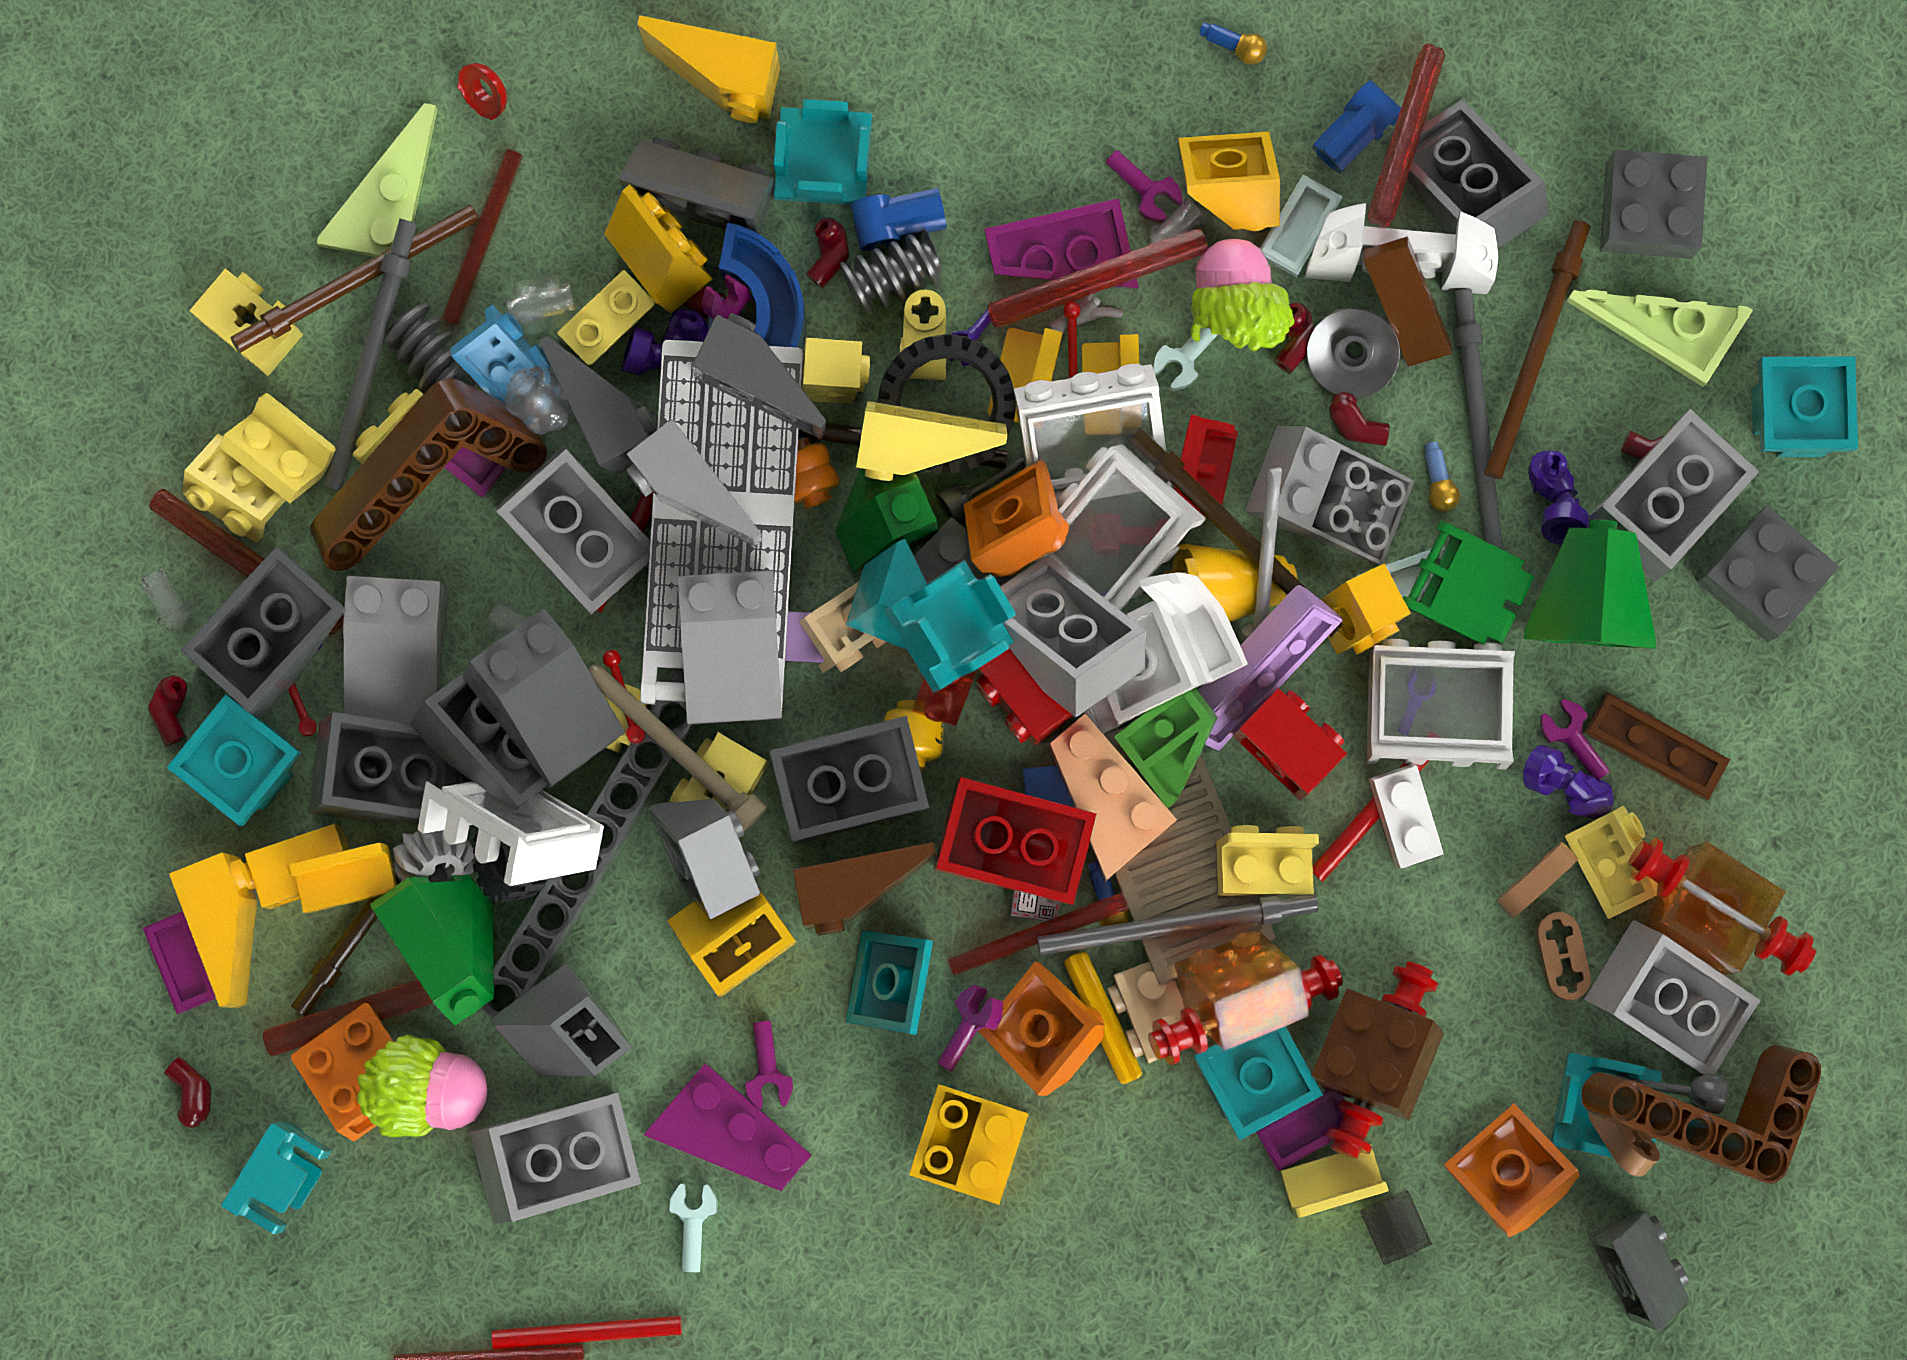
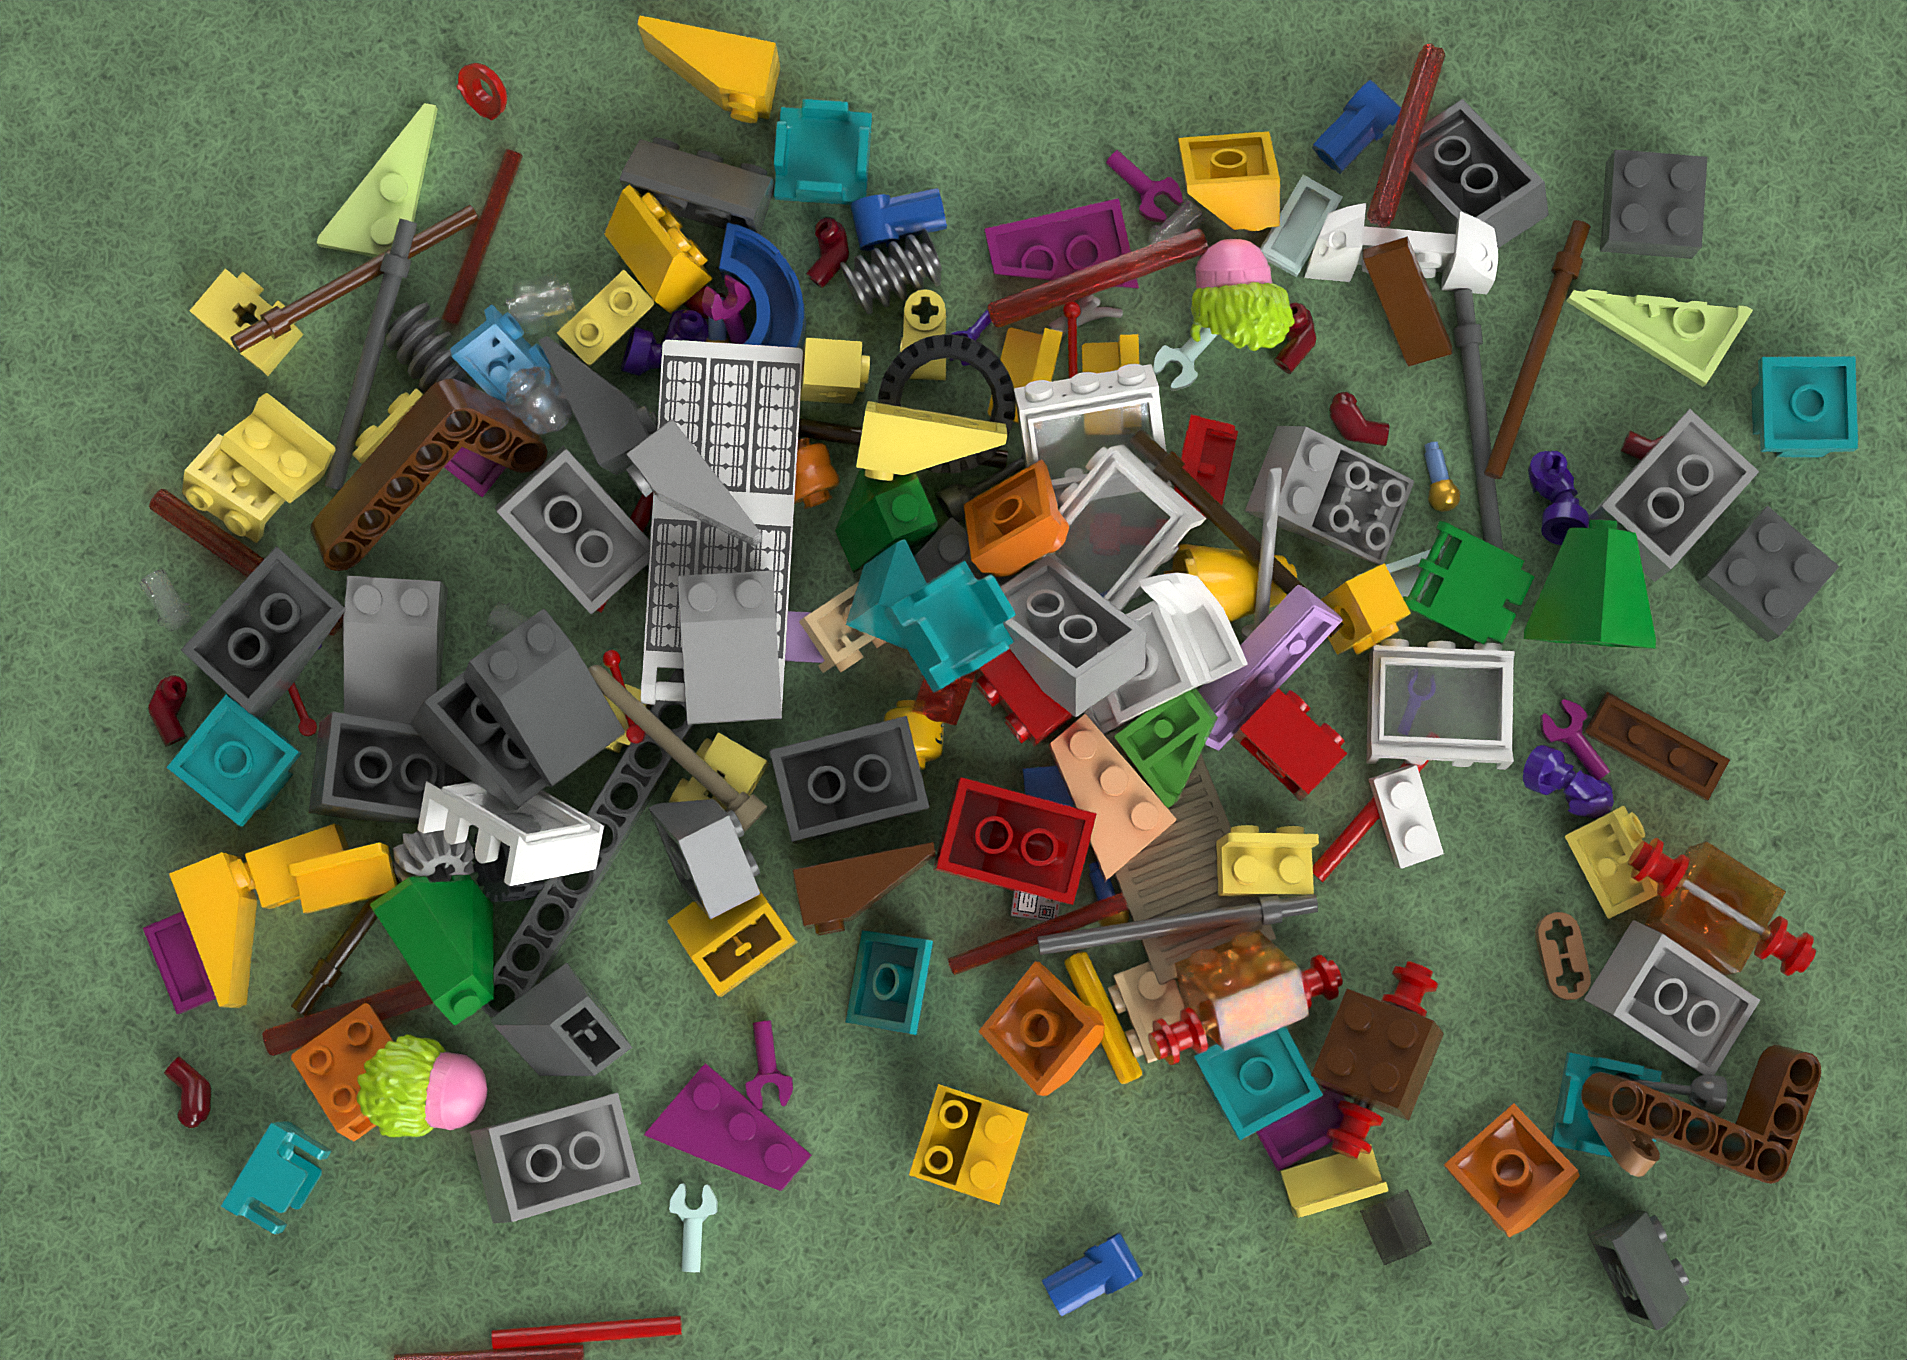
dark grey slope [692,313,826,439] -> none
magenta bar [937,985,1003,1071] -> none
piece [1199,22,1267,65] -> none
flat silver dish [1307,307,1400,398] -> none
medium nougat beam [1497,841,1578,918] -> none
none -> blue piece [1042,1232,1143,1317]

